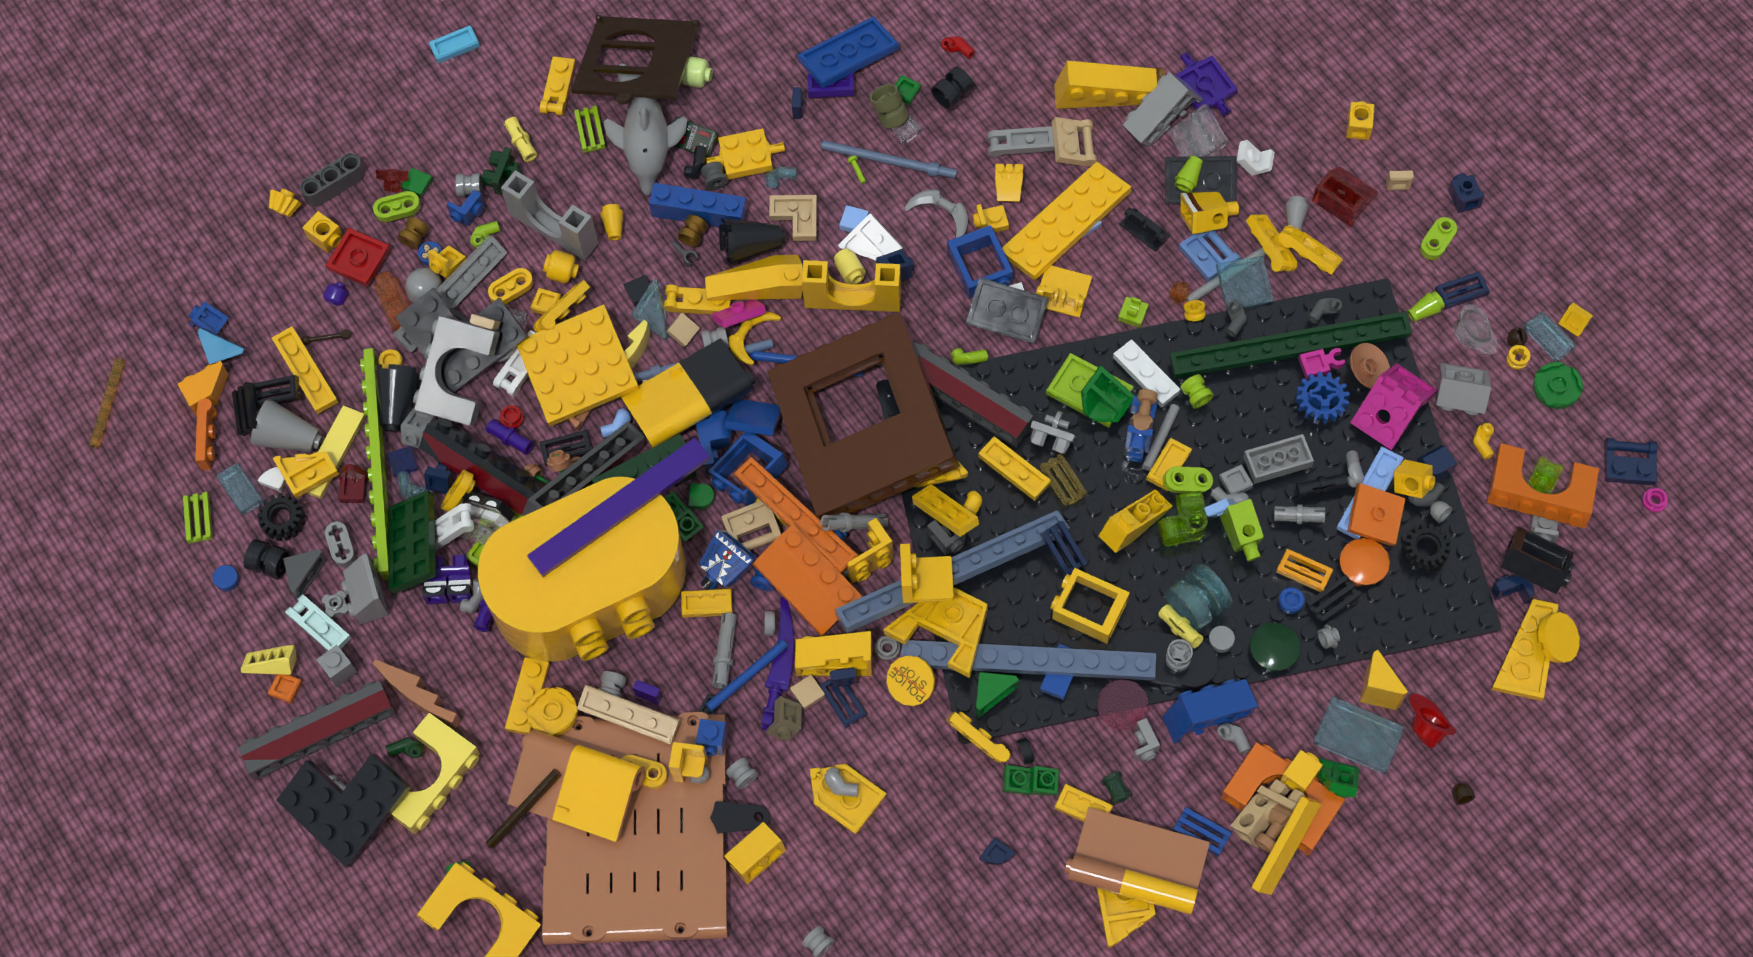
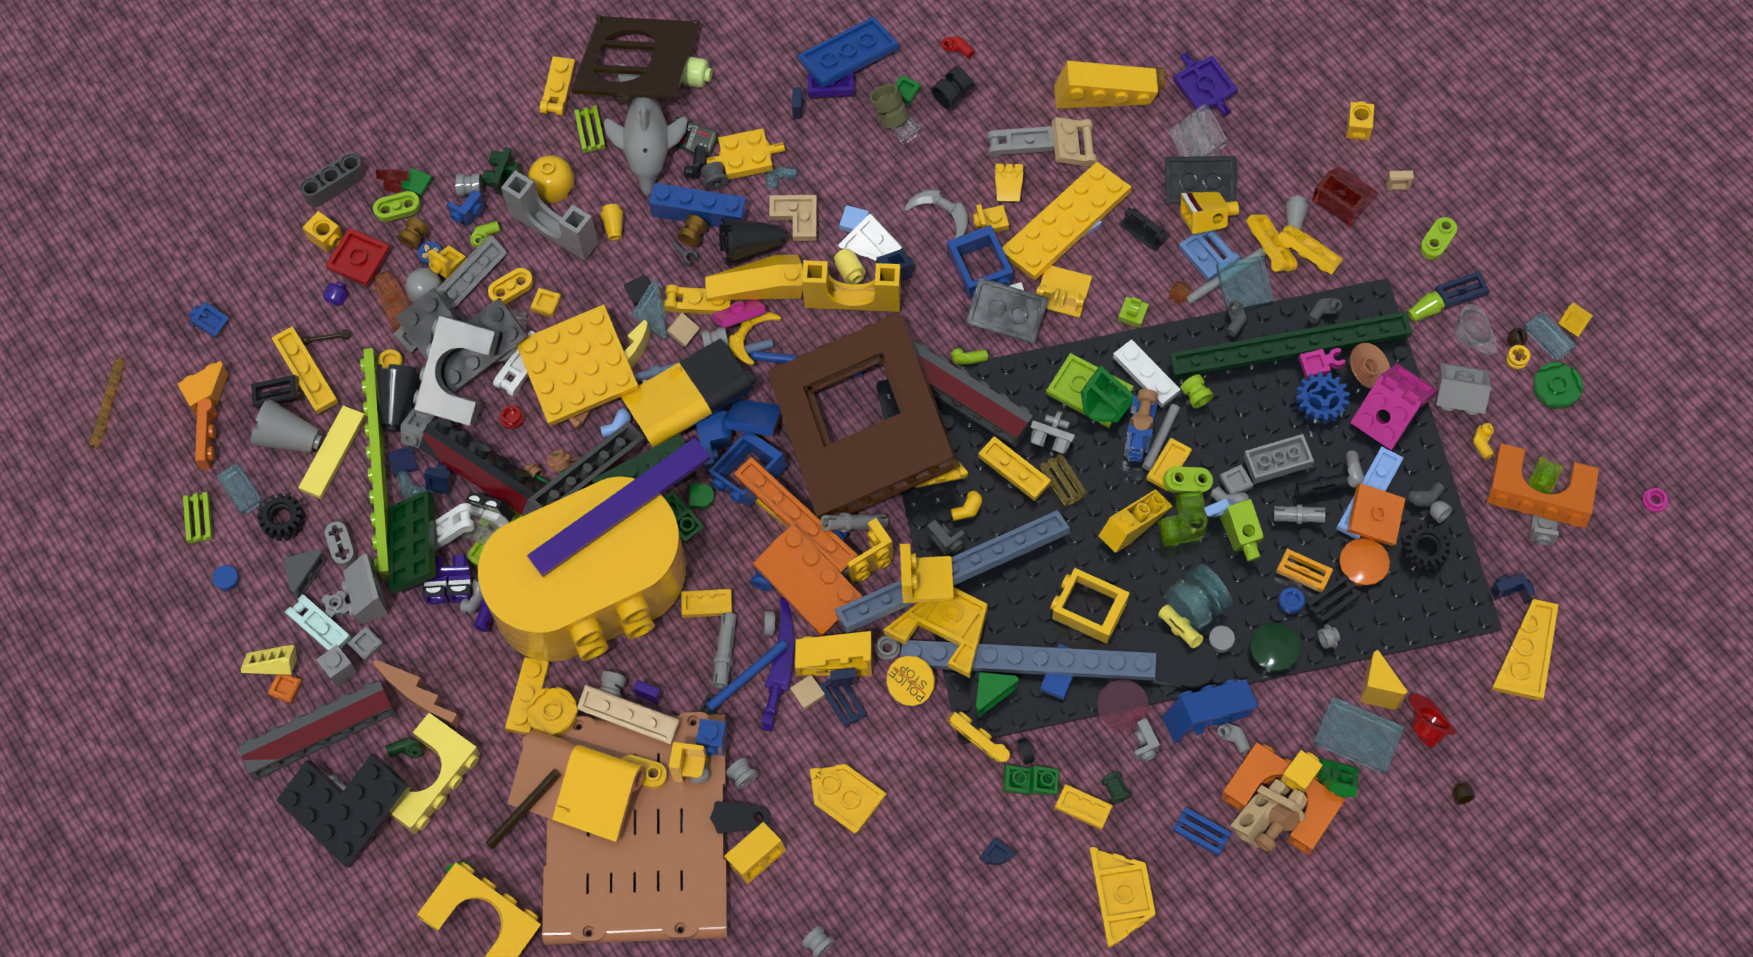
dark azure slope [197,328,246,365] -> none
black tile [232,382,258,436] -> none
black wheel [243,539,290,580] -> none
white tile [258,467,286,492] -> none
yellow piece [269,189,301,217] -> none
yellow wing [273,452,339,498] -> none
dark red tile [338,464,369,503] -> none
medium azure tile [429,25,480,64] -> none
yellow plate [441,470,475,512] -> none
tan tile [470,314,501,331] -> none
dark purple pin [486,419,534,455] -> none
light yellow pin [504,117,538,162] -> none
yellow plate [533,280,590,333] -> none
black tile [539,430,592,466] -> none
yellow head [543,250,579,284] -> none
torso [699,530,758,590] -> none
tan plate [721,501,781,551] -> none
dark tan bracket [767,696,802,741] -> none
sand blue bar [821,140,958,179] -> none
light grey arm [824,768,858,797] -> none
lime piece [847,155,866,184] -> none
yellow plate [912,484,979,537] -> none
dark blue tile [1040,521,1088,576] -> none
nougat door [1064,807,1210,915] -> none
light grey wedge [1123,72,1203,147] -> none
light grey wheel [1165,639,1193,672] -> none
lime cone [1174,156,1203,193] -> none
yellow bush [1184,300,1206,321] -> none
white bracket [1236,140,1275,176] -> none
yellow tile [1252,796,1322,895] -> none
yellow brick [1394,460,1435,499] -> none
dark blue piece [1417,445,1457,482] -> none
dark blue brick [1448,173,1485,213] -> none
black window [1500,526,1575,594] -> none
yellow tile [1538,612,1580,664] -> none
dark blue plate [1604,438,1658,486] -> none
none -> light grey tile [348,626,384,662]
none -> yellow cylinder [528,155,575,203]

